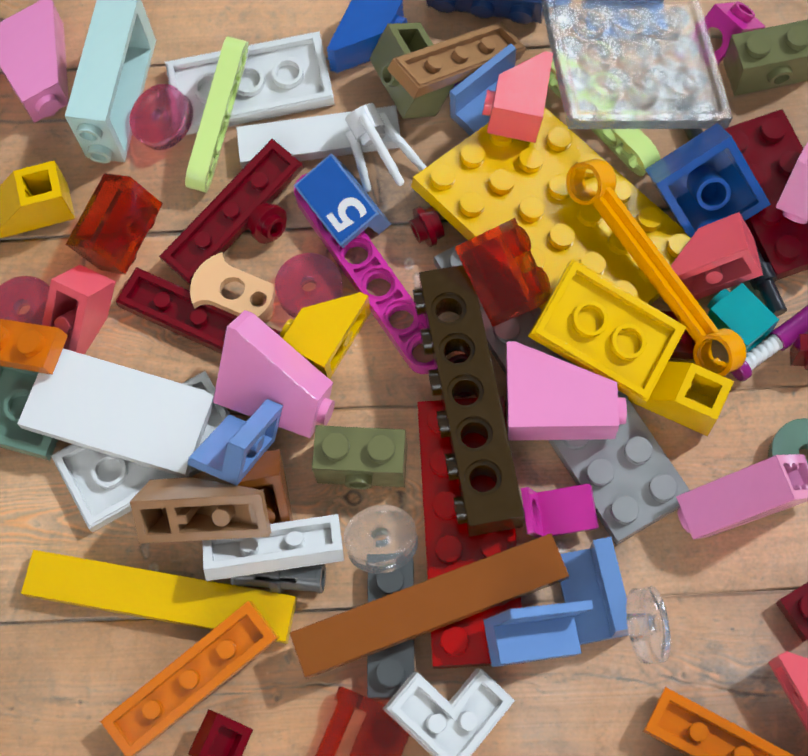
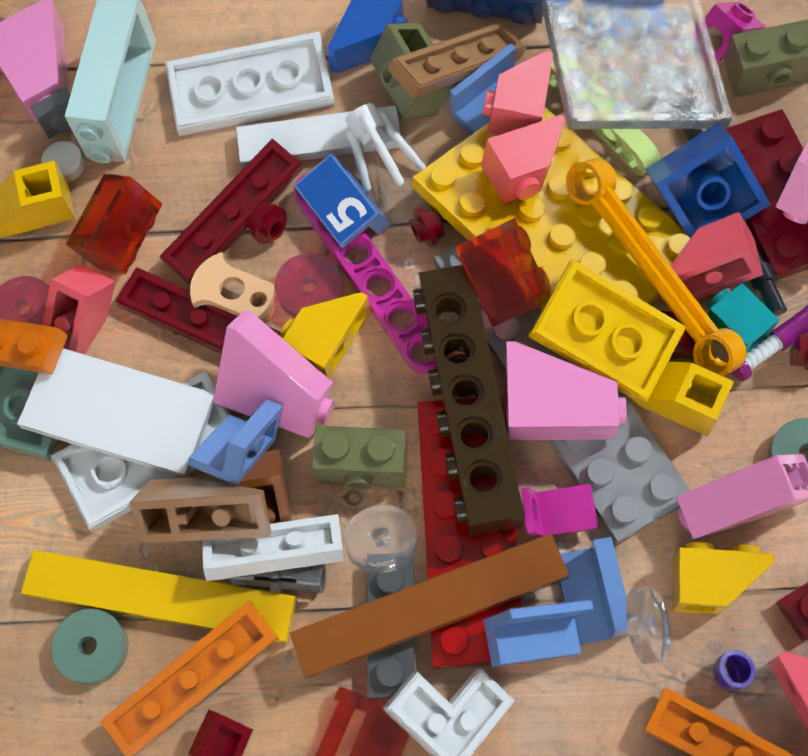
clear pink piece [130,84,193,150] -> none
yellowish green beam [185,36,249,193] -> none
none -> dark grey plate [30,87,71,139]
none -> white tile [41,141,85,183]
none -> sand green piece [51,609,128,685]
none -> coral slope [481,114,566,204]
none -> yellow slope [673,542,774,614]
none -> dark purple hinge [713,650,756,691]

